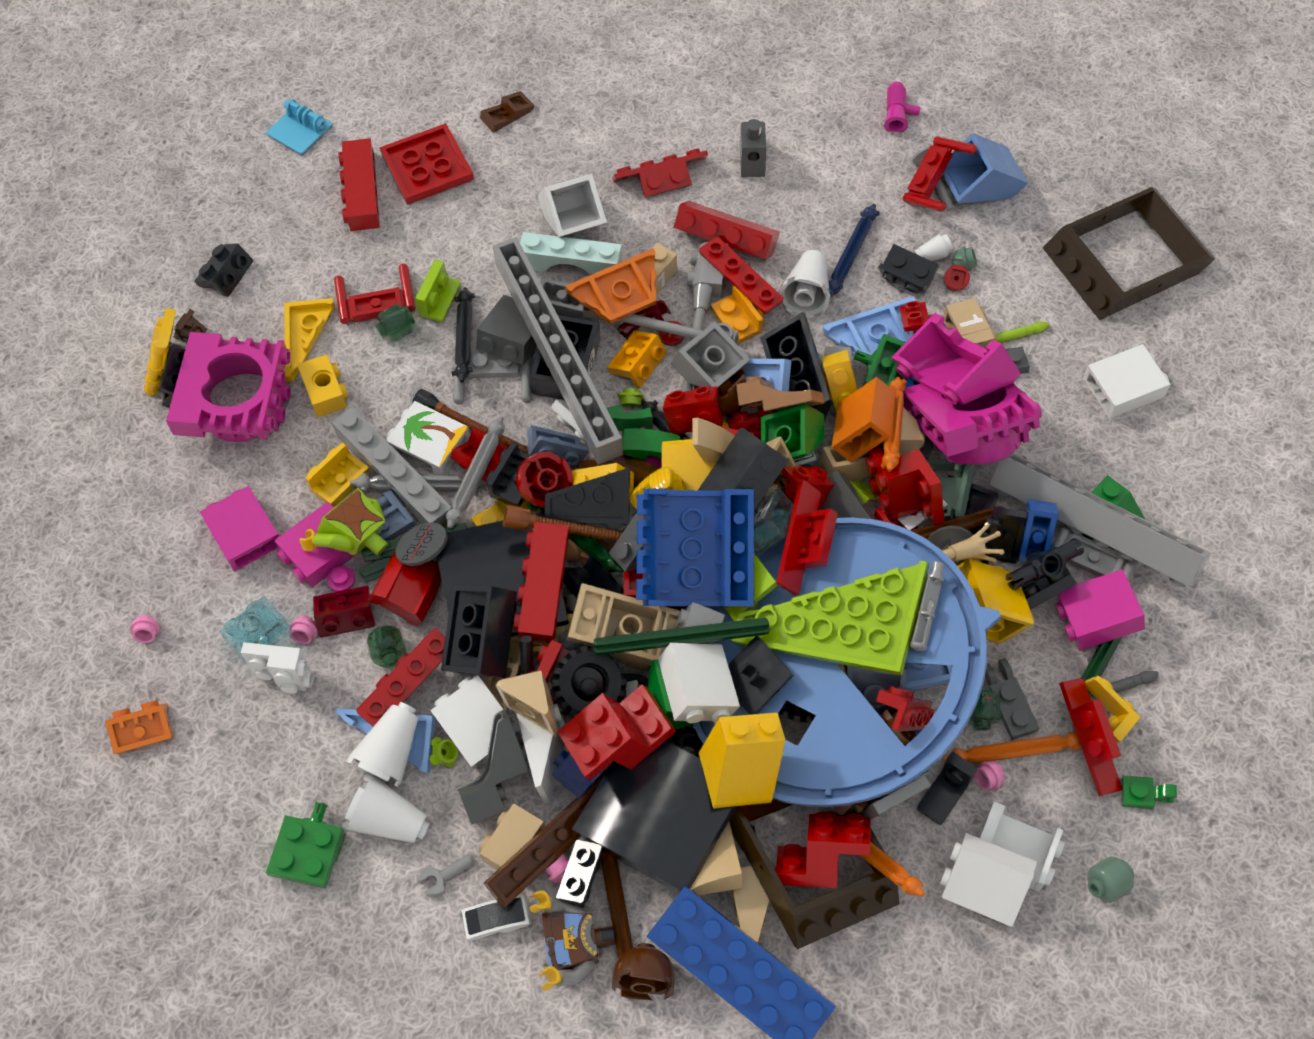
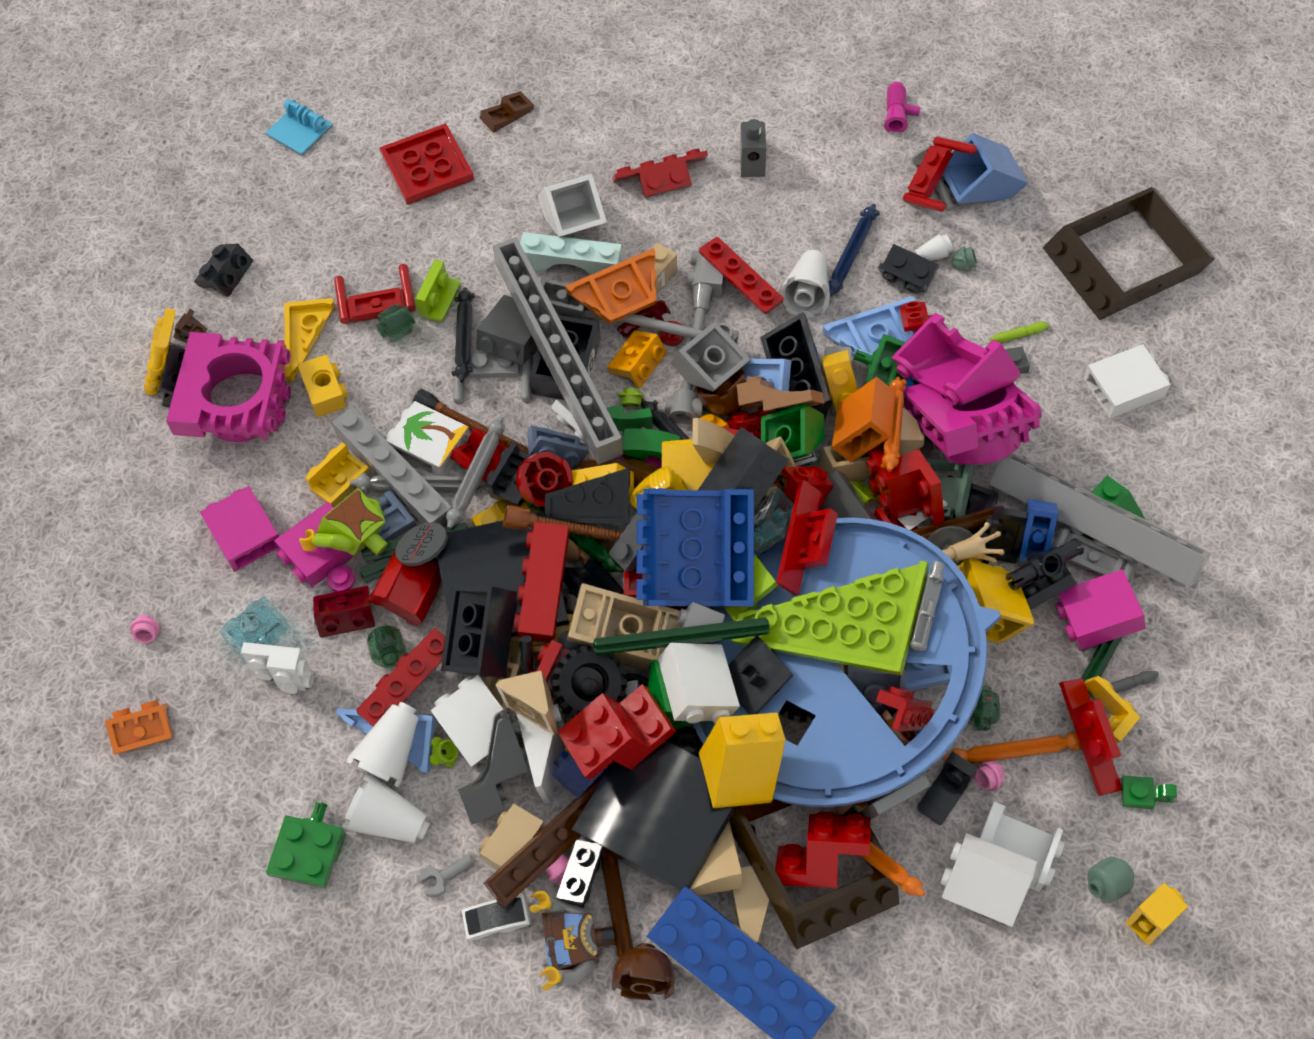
bright pink plate [290,615,318,645] -> none
red brick [338,138,380,231] -> none
red bracket [662,386,724,434] -> none
red brick [673,201,780,259] -> none
light orange bracket [710,286,765,345] -> none
red tile [943,265,970,291] -> none
tan brick [944,298,996,348] -> none
dark grey hinge [985,658,1040,740] -> none
none -> yellow brick [1125,883,1188,946]

